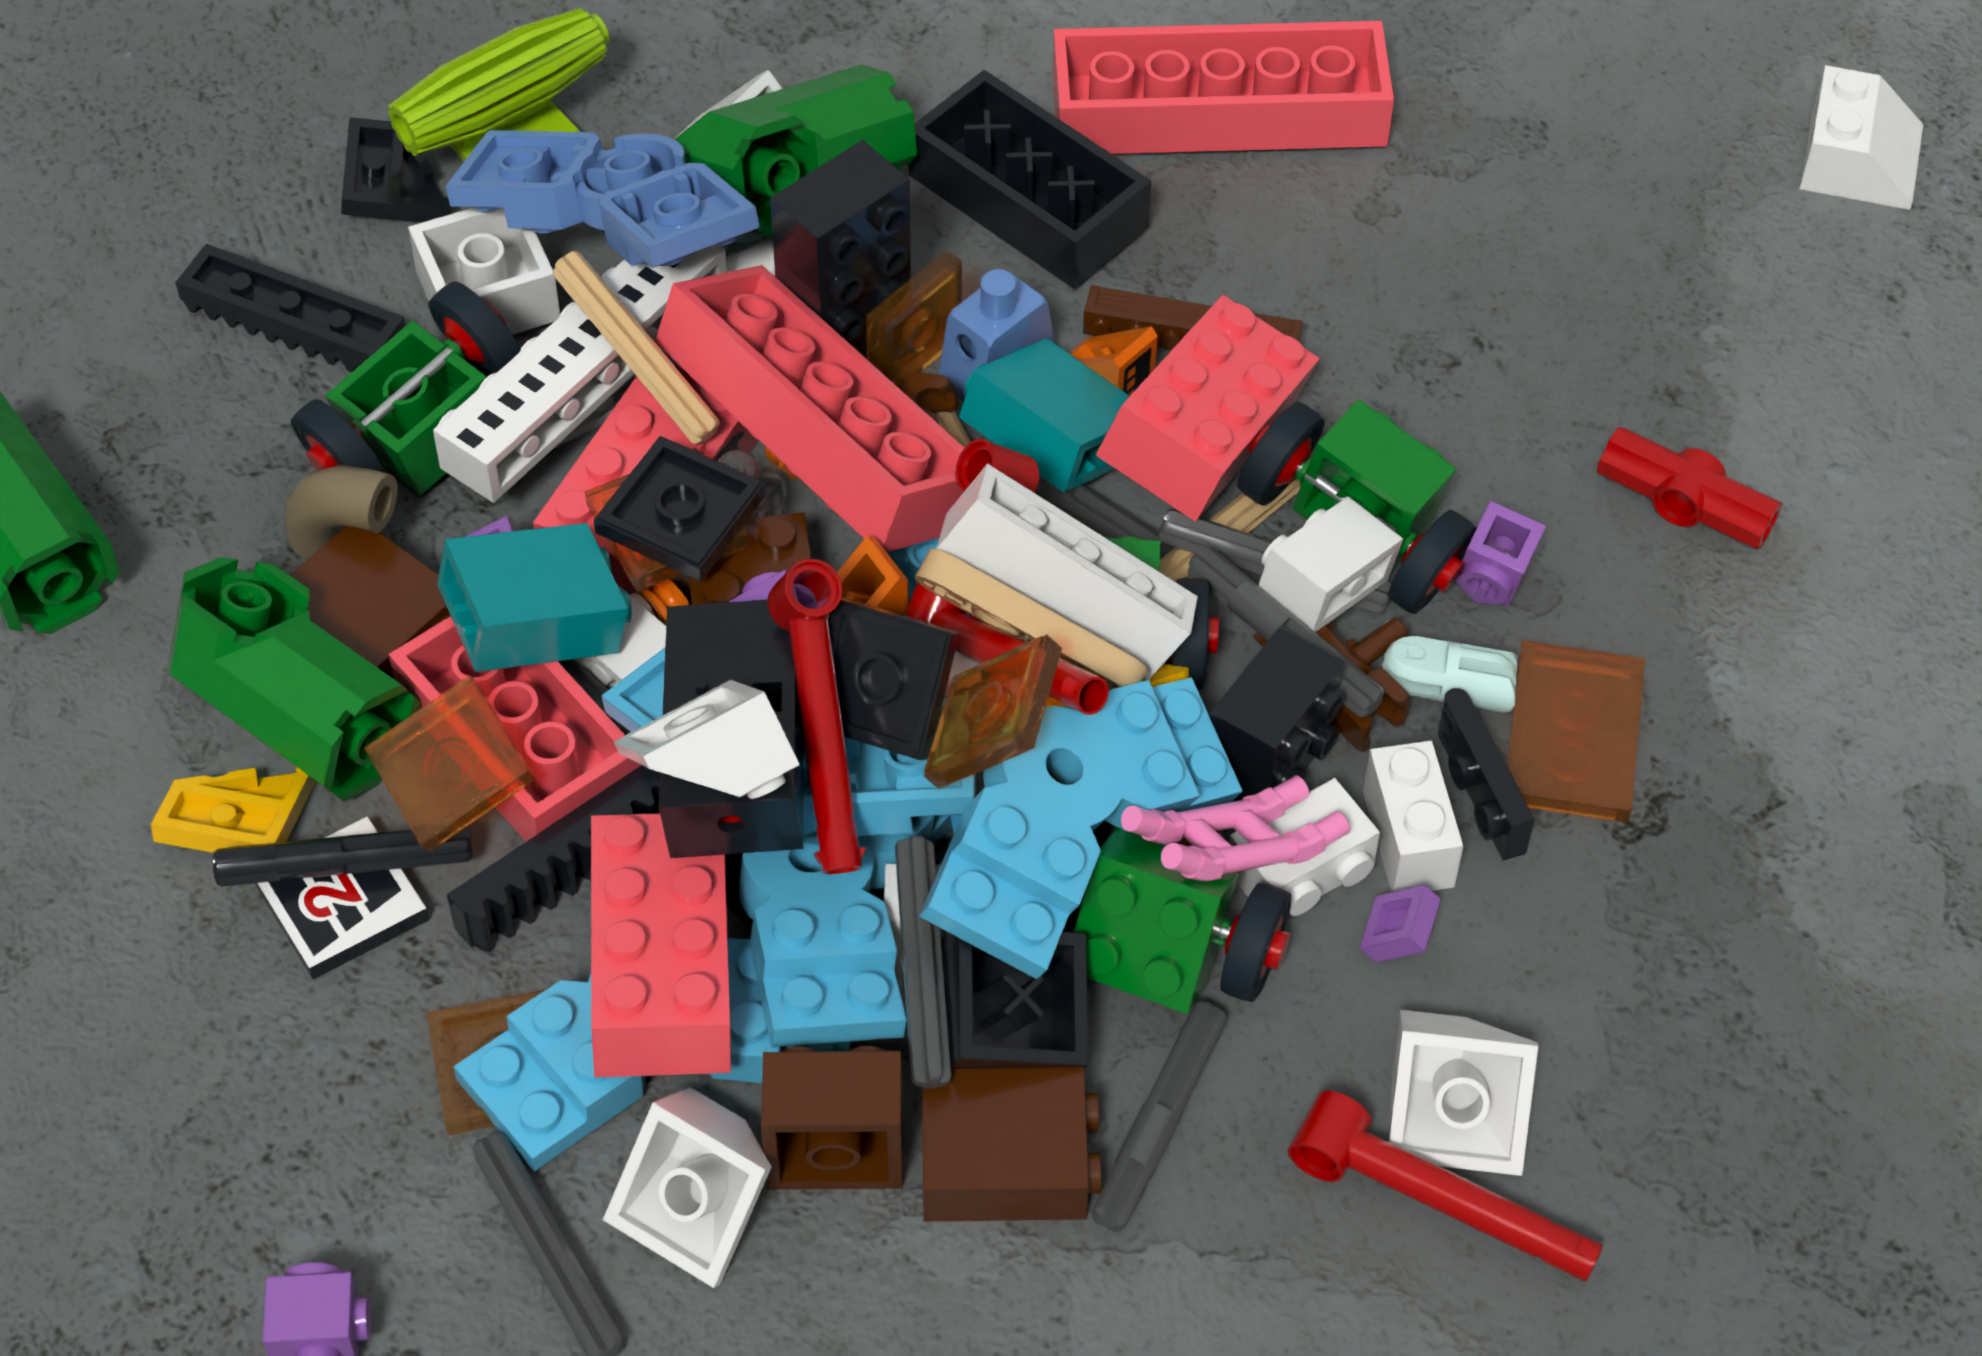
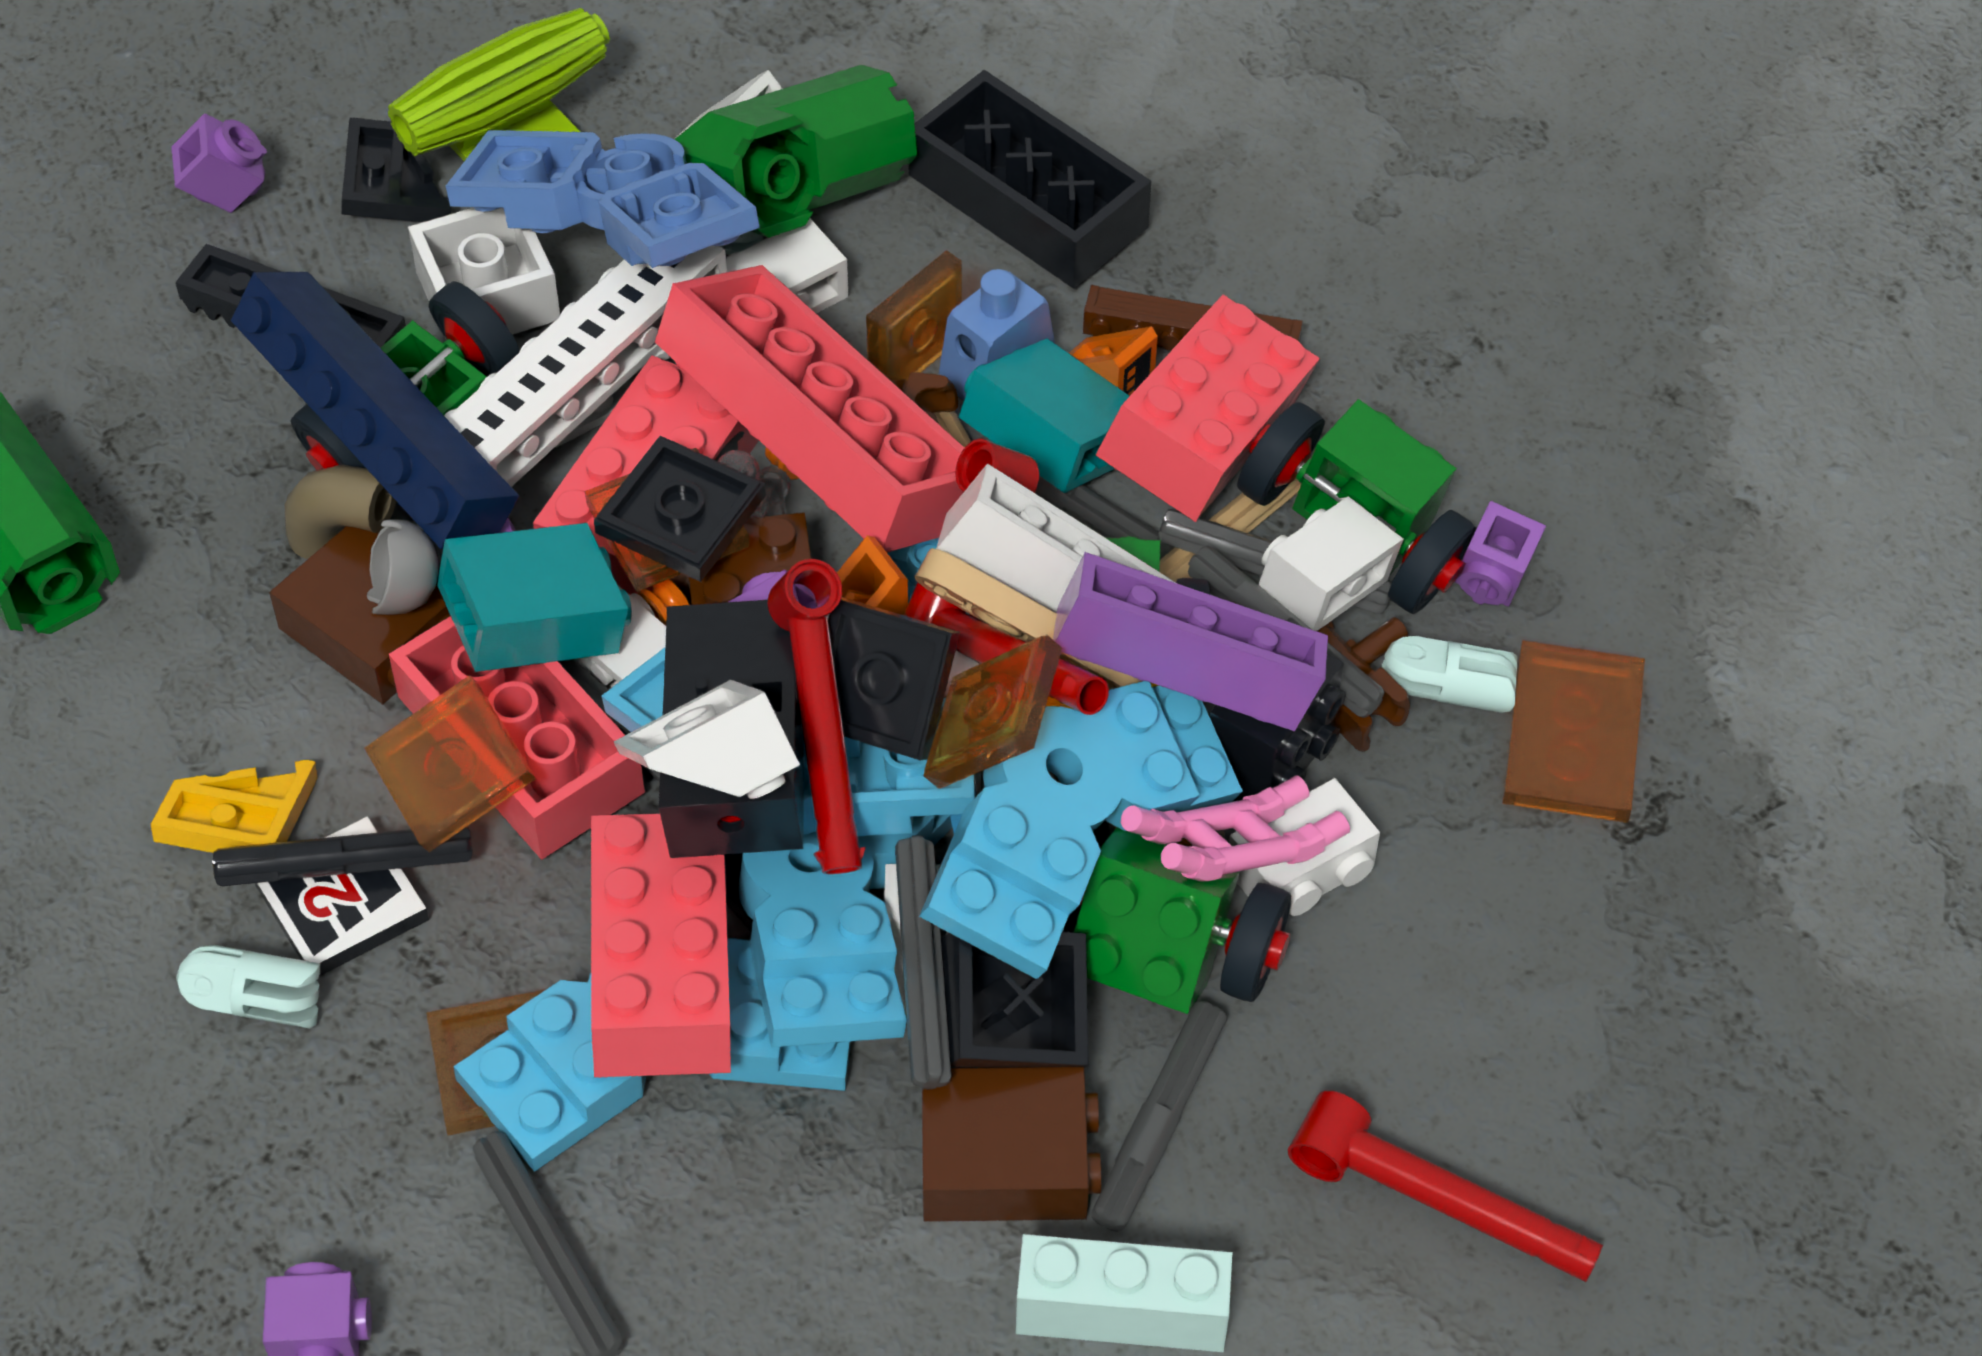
green brick [166,557,421,802] -> none
black gear [447,765,660,953] -> none
tan axle [553,251,720,445] -> none
white slope [603,1087,771,1288] -> none
reddish brown brick [761,1046,903,1190] -> none
black brick [770,140,912,364] -> none
coral brick [1052,21,1394,154] -> none
medium lavender plate [1359,884,1441,963] -> none
white brick [1363,740,1464,892] -> none
white slope [1388,1010,1538,1176] -> none
black hinge [1438,688,1535,861] -> none
red piece [1596,427,1783,549] -> none
white slope [1799,65,1923,210] -> none
none -> medium lavender brick [171,113,267,213]
none -> light aqua arm [176,945,321,1029]
none -> dark blue brick [231,272,519,549]
none -> light grey hair [367,520,440,615]
none -> light aqua brick [1016,1234,1232,1352]
none -> medium lavender brick [1052,552,1328,731]

